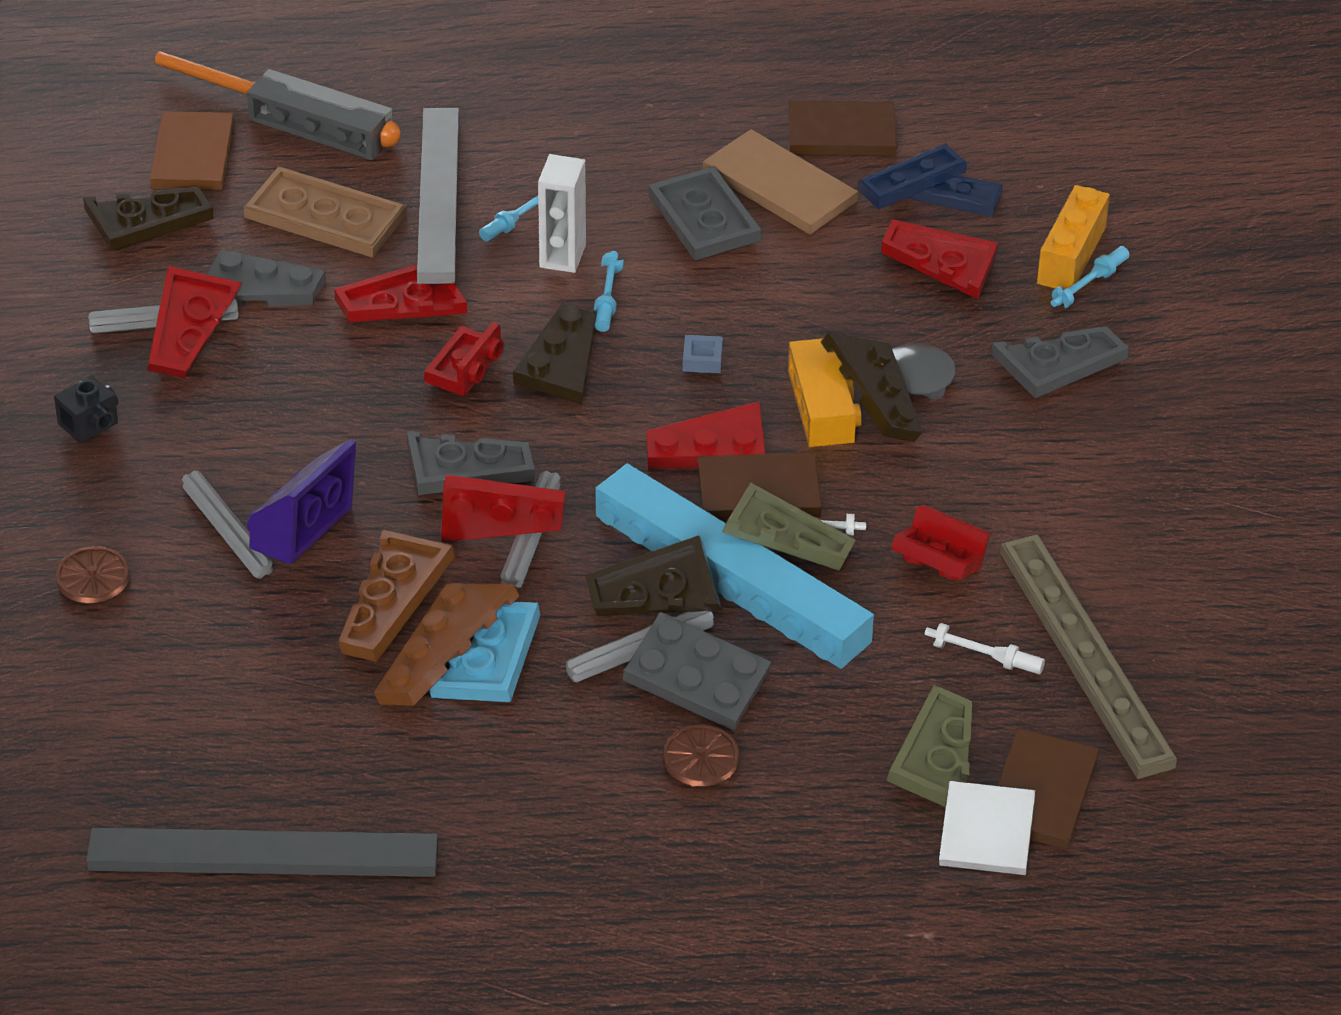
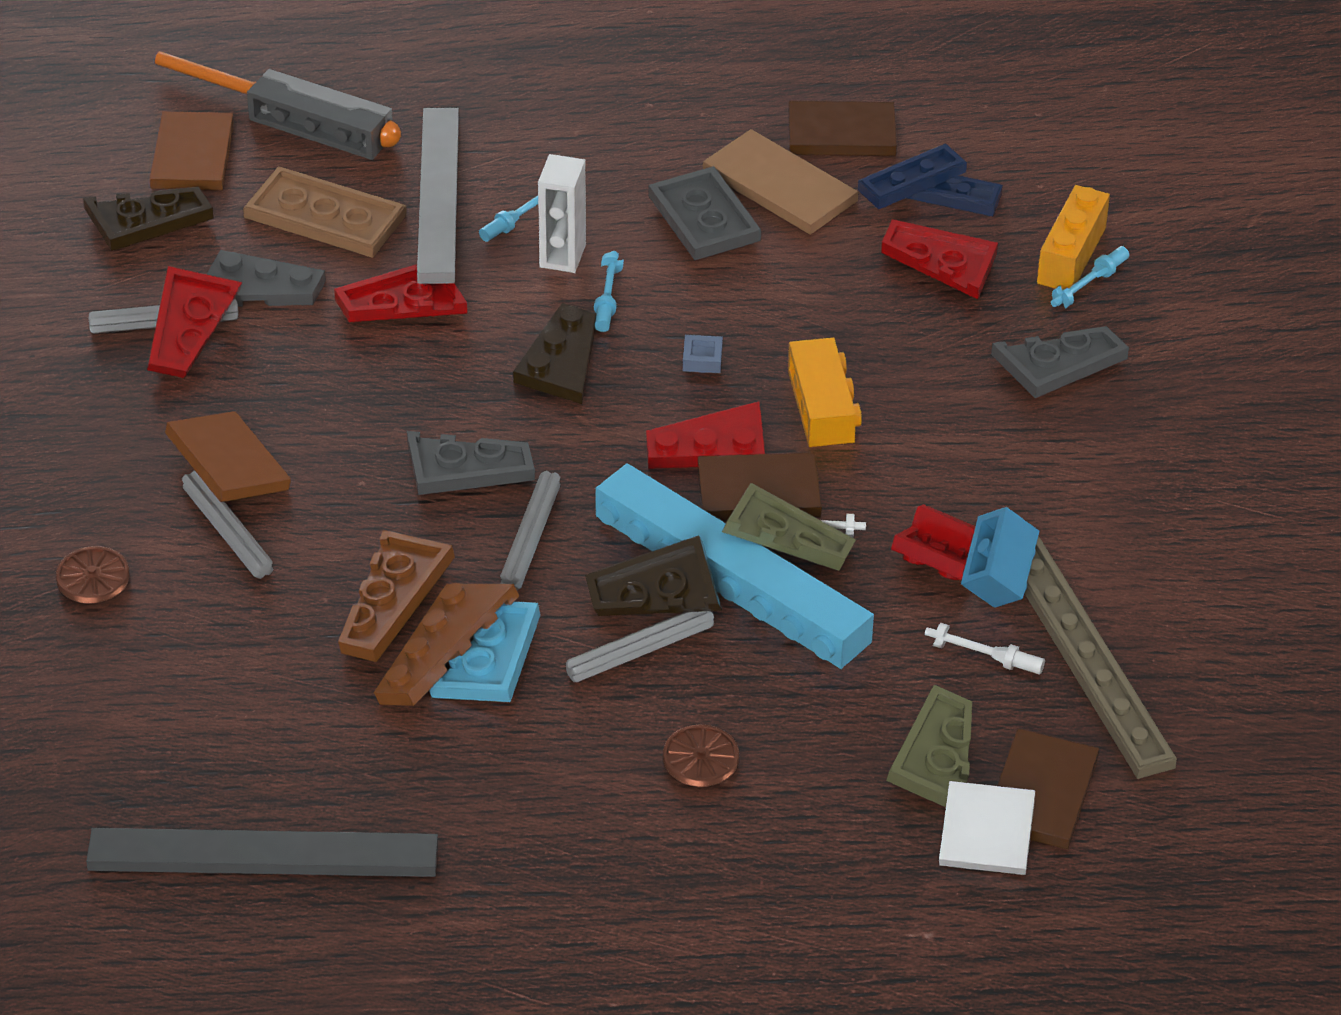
black brick [54,375,118,444] -> none
dark purple slope [247,439,356,564] -> none
red bracket [424,322,504,397] -> none
red wing [441,474,566,542] -> none
dark grey plate [623,612,771,731] -> none
dark brown wing [821,332,923,442] -> none
dark grey dish [892,343,956,399] -> none
none -> dark orange tile [165,411,291,502]
none -> dark azure brick [961,507,1039,608]

